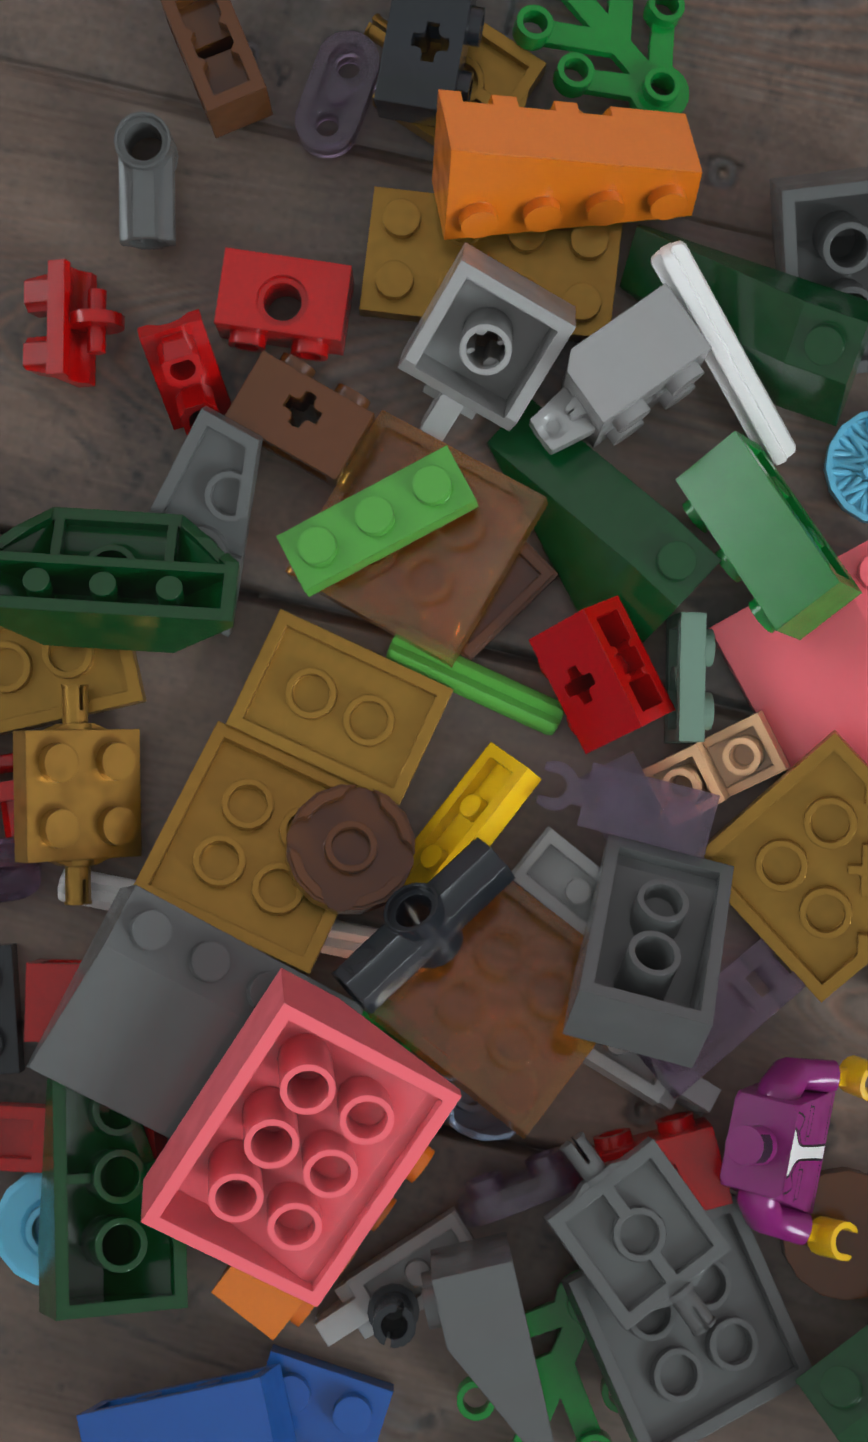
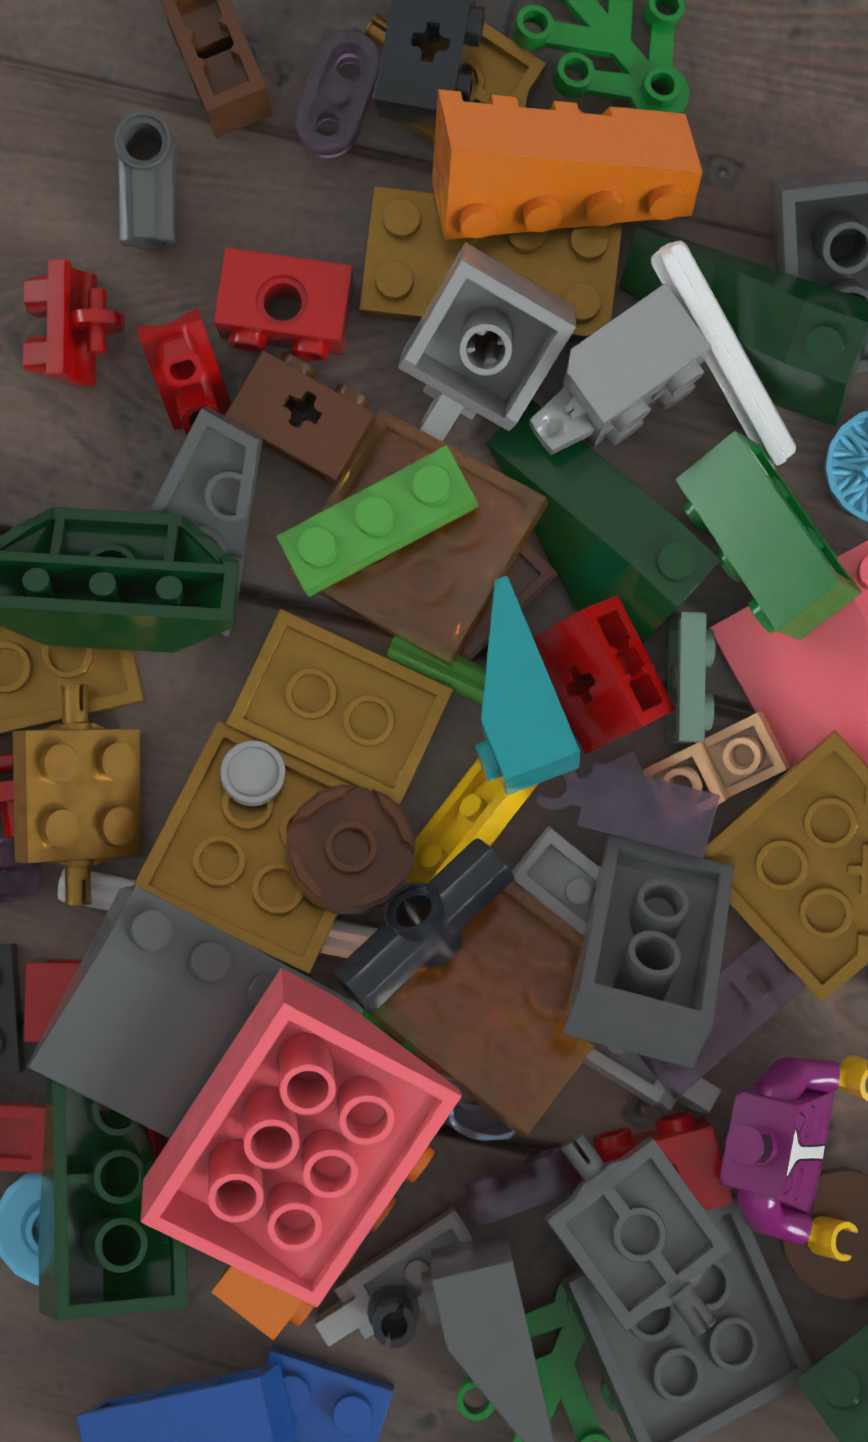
none -> light grey piece [220,741,285,806]
none -> teal slope [475,575,580,796]

